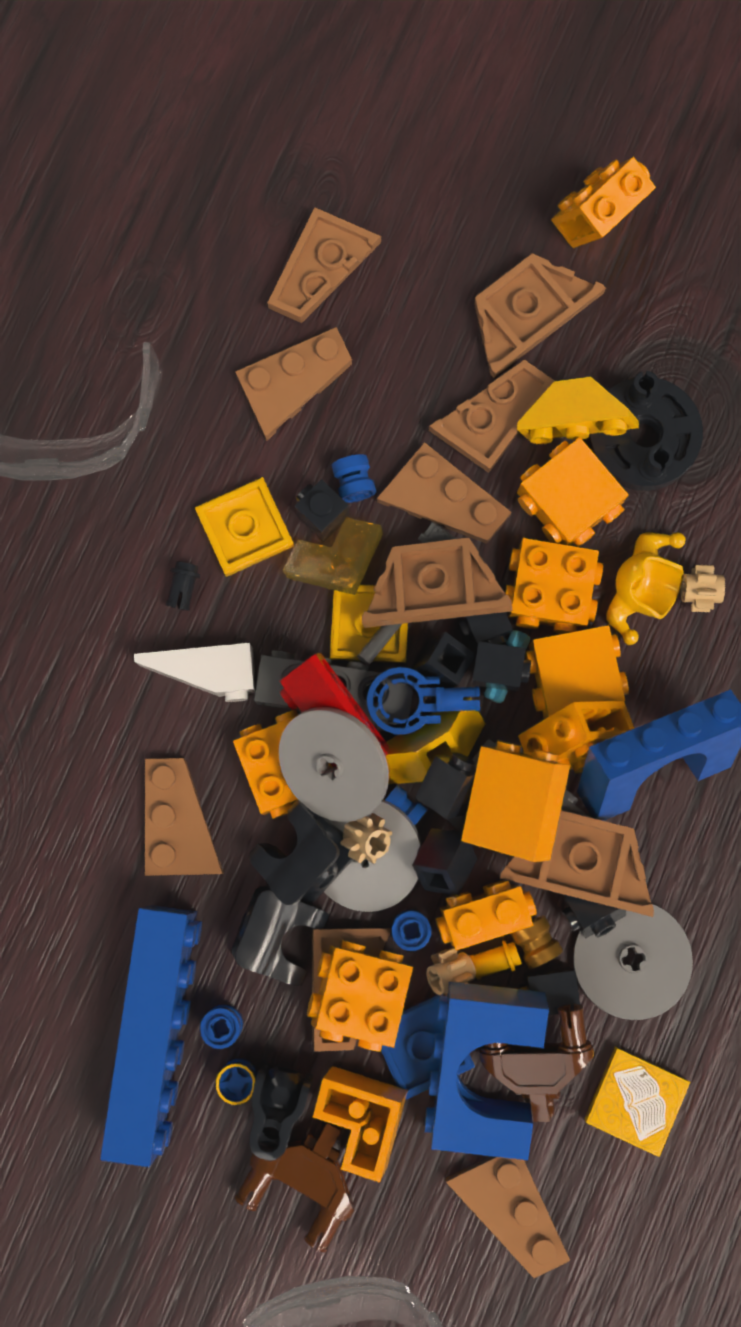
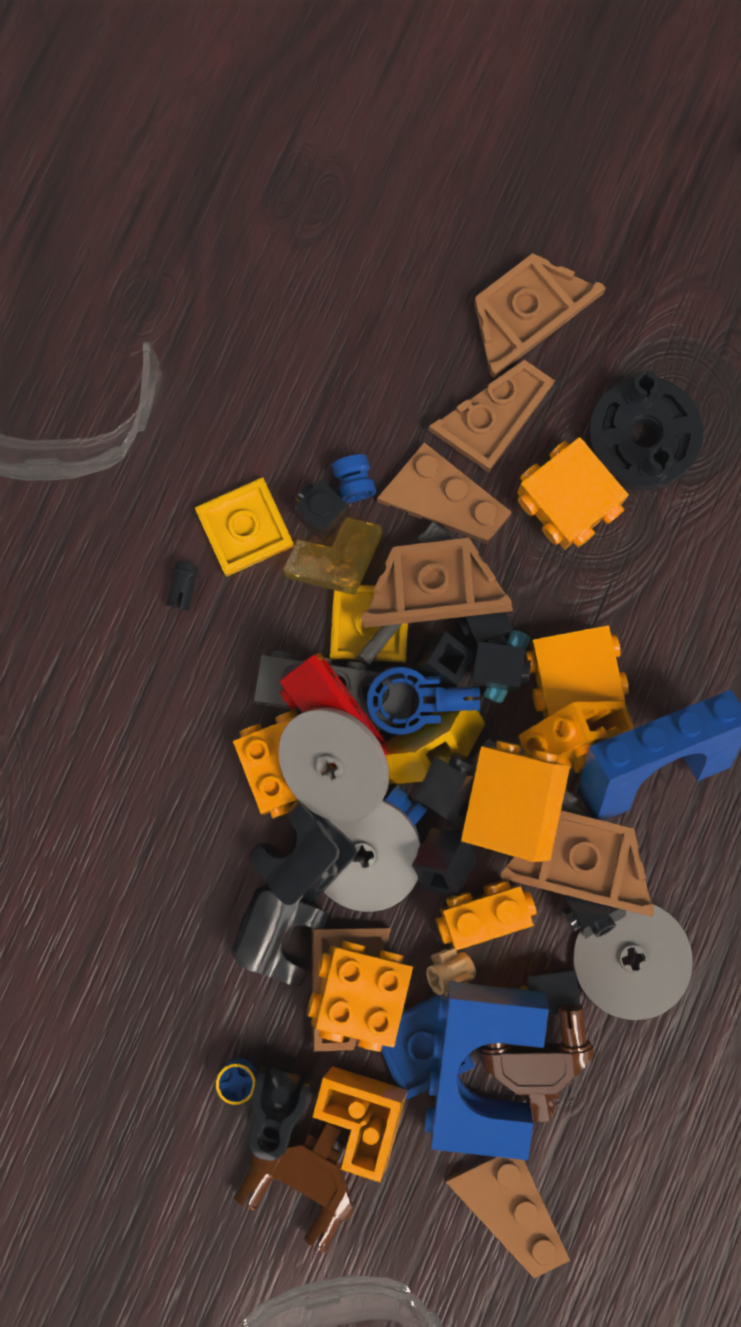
blue brick [100,905,202,1167] -> none
white slope [134,643,256,702] -> none
medium nougat wing [145,758,224,876] -> none
blue wheel [200,1004,244,1049] -> none
medium nougat wing [235,327,352,441] -> none
medium nougat wing [268,207,381,323] -> none
tan gear [341,813,392,864] -> none
blue wheel [392,910,431,951] -> none
yellow pin [469,940,522,980] -> none
light orange brick [505,538,603,634] -> none
pearl gold wheel [510,915,563,969] -> none
yellow slope [517,377,639,444] -> none
light orange brick [551,157,656,248] -> none
tile [584,1047,690,1157] -> none
yellow piece [606,532,686,645] -> none
tan gear [680,565,725,612] -> none

